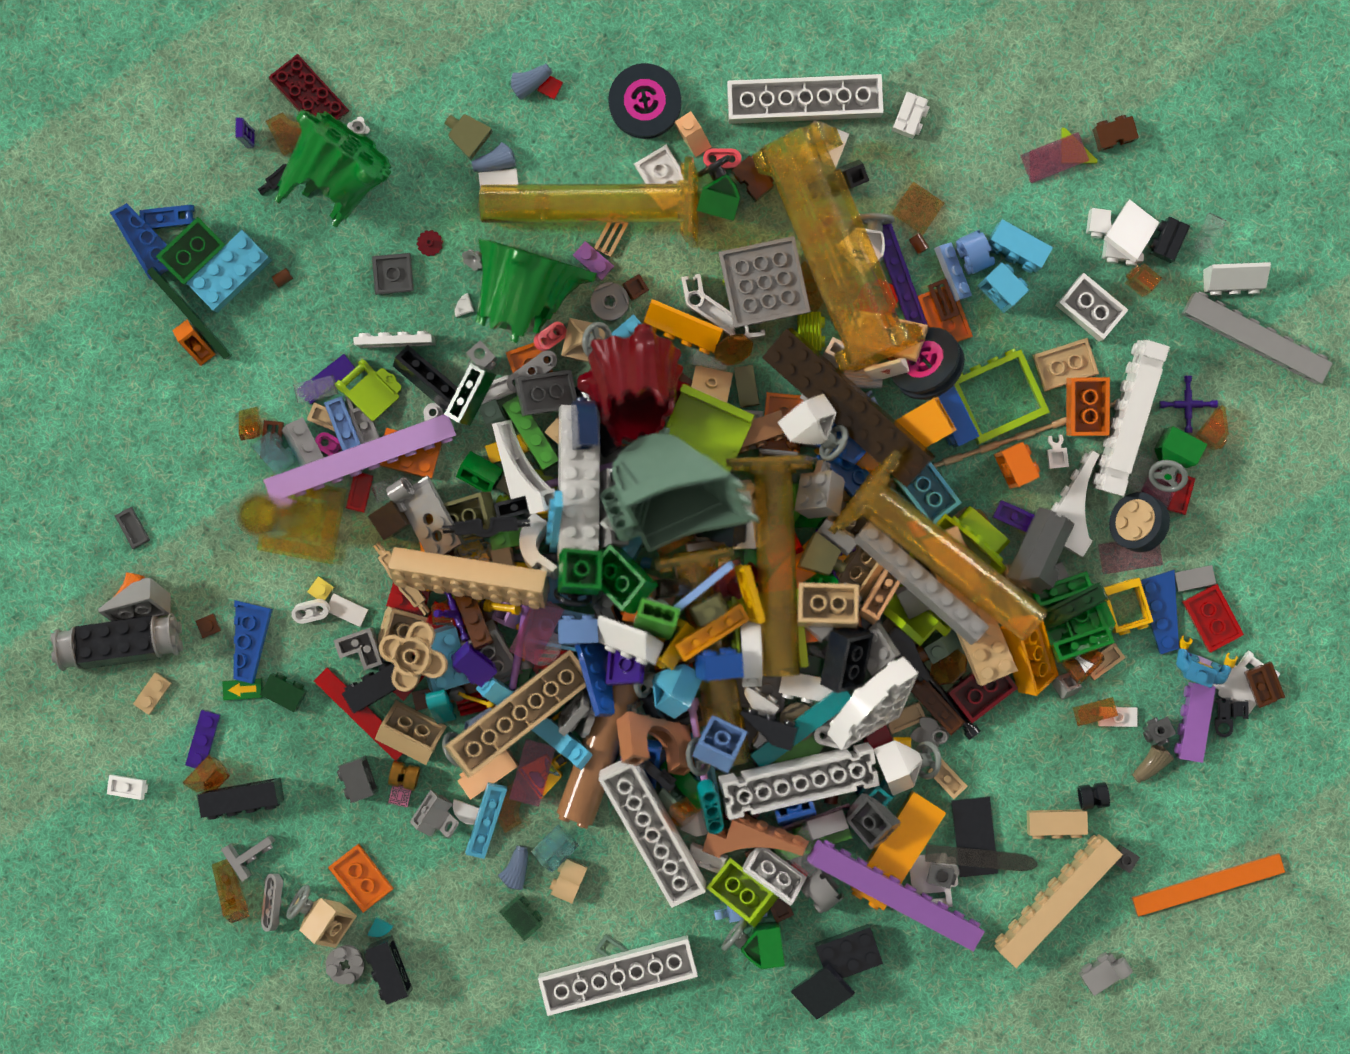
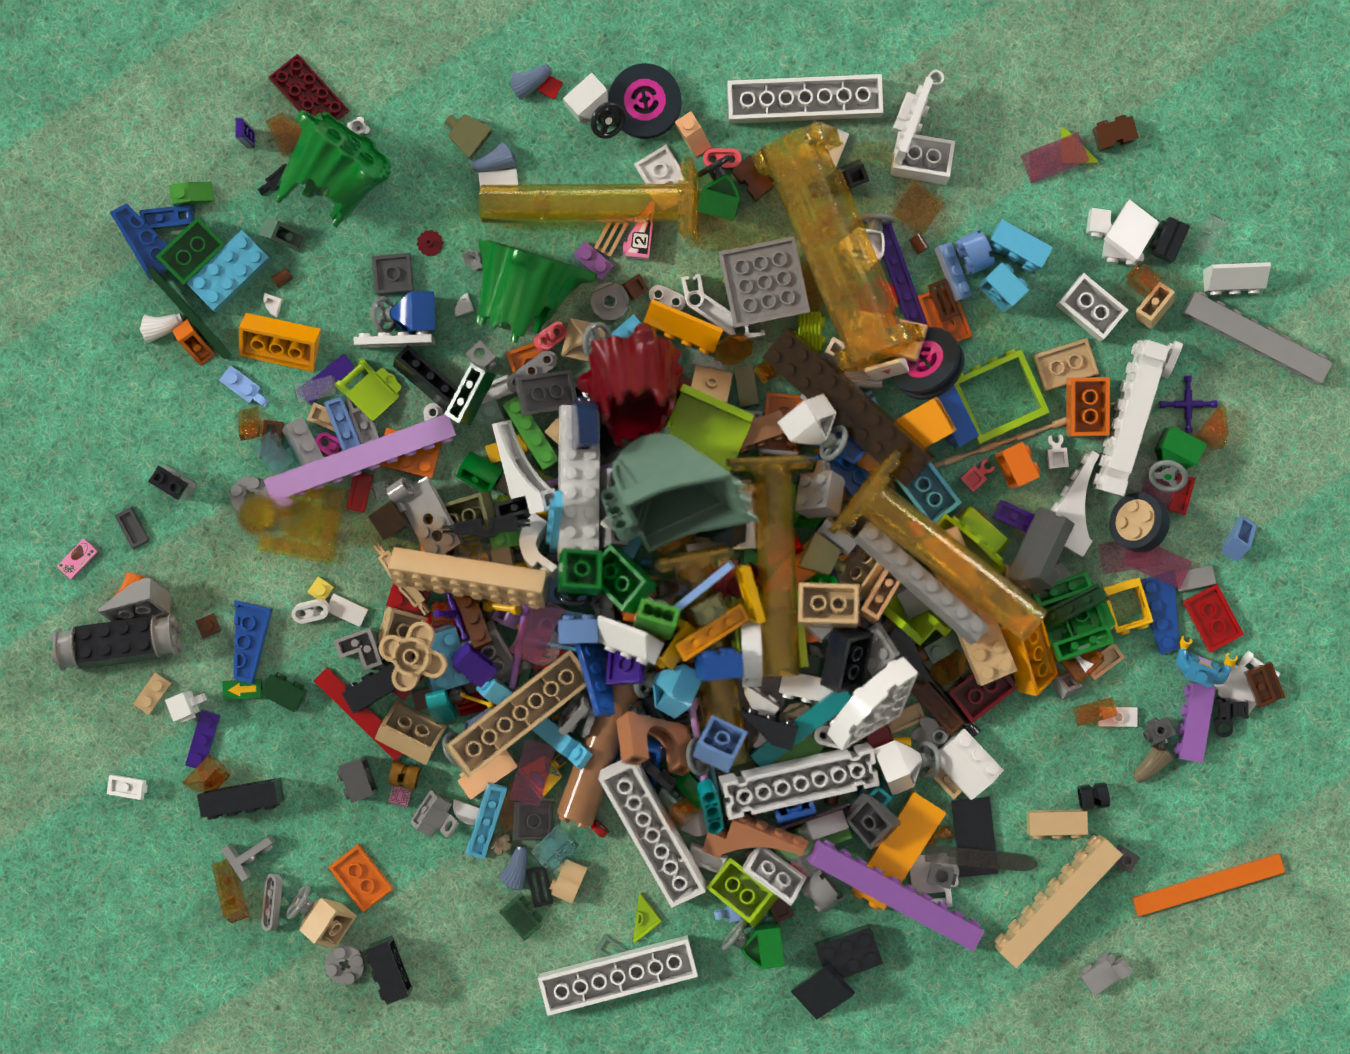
teal tile [367,917,394,937] -> none
none -> bright pink tile [57,538,99,579]
none -> white piece [140,313,184,343]
none -> black hips [148,465,198,501]
none -> white brick [165,691,207,723]
none -> bright green slope [169,182,214,206]
none -> light blue plate [219,365,269,407]
none -> light grey plate [230,477,269,515]
none -> light orange slope [239,313,321,372]
none -> sand green slope [259,217,308,253]
none -> white tile [263,293,283,317]
none -> blue piece [371,291,435,335]
none -> dark tan plant [489,833,512,856]
none -> dark grey plate [513,801,553,841]
none -> black tile [527,865,553,908]
none -> white piece [563,73,626,139]
none -> red tile [591,819,609,838]
none -> slope [623,201,655,261]
none -> lime tile [633,893,663,943]
none -> white plate [649,285,685,311]
none -> clear orange slope [752,360,779,385]
none -> white slope [890,131,955,185]
none -> white hinge [893,70,944,165]
none -> clear orange arm [927,826,953,847]
none -> white slope [932,728,1004,800]
none -> coral plate [959,459,995,492]
none -> clear pink piece [1123,546,1192,589]
none -> tan brick [1136,282,1175,330]
none -> white plate [1161,341,1183,379]
none -> medium blue slope [1221,515,1257,562]

